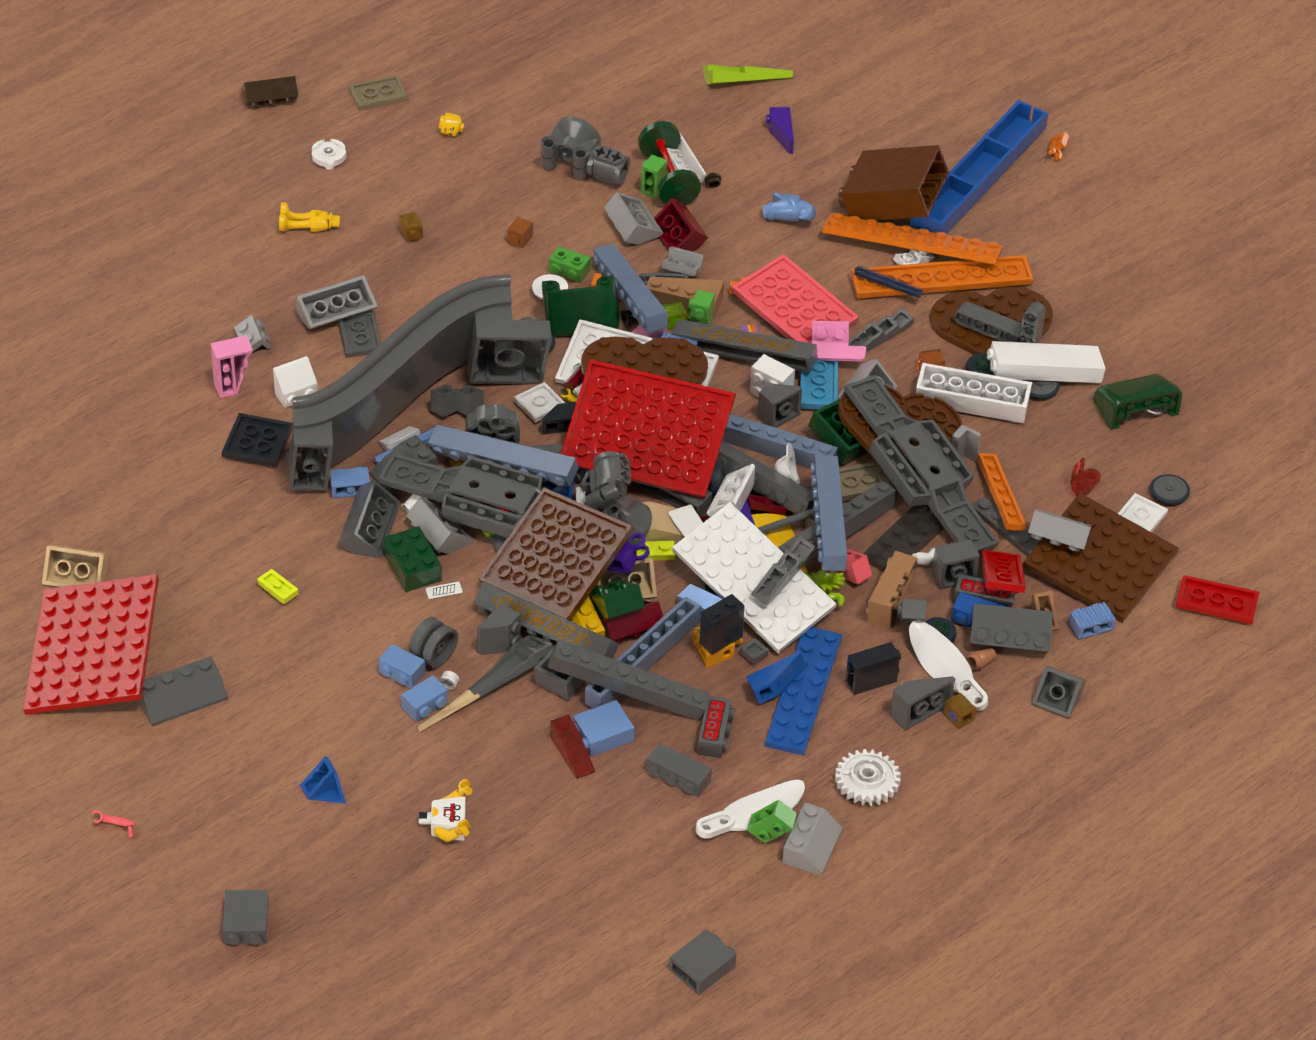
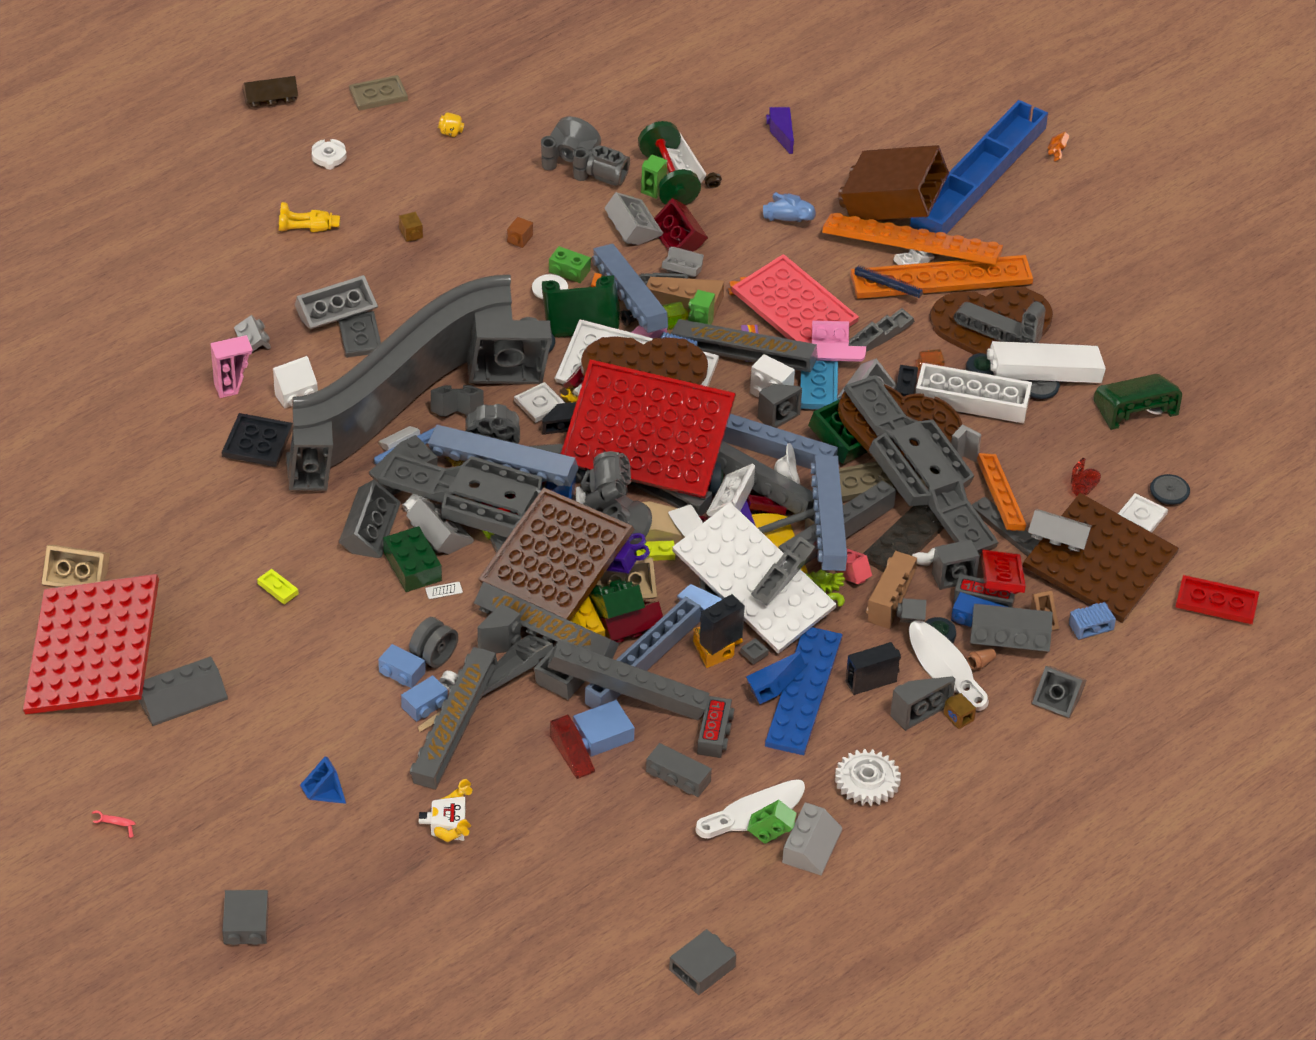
medium blue brick [330,466,370,499] -> none
lime wedge [703,65,793,85] -> none
none -> dark grey brick [410,647,498,790]
none -> black plate [896,365,918,397]

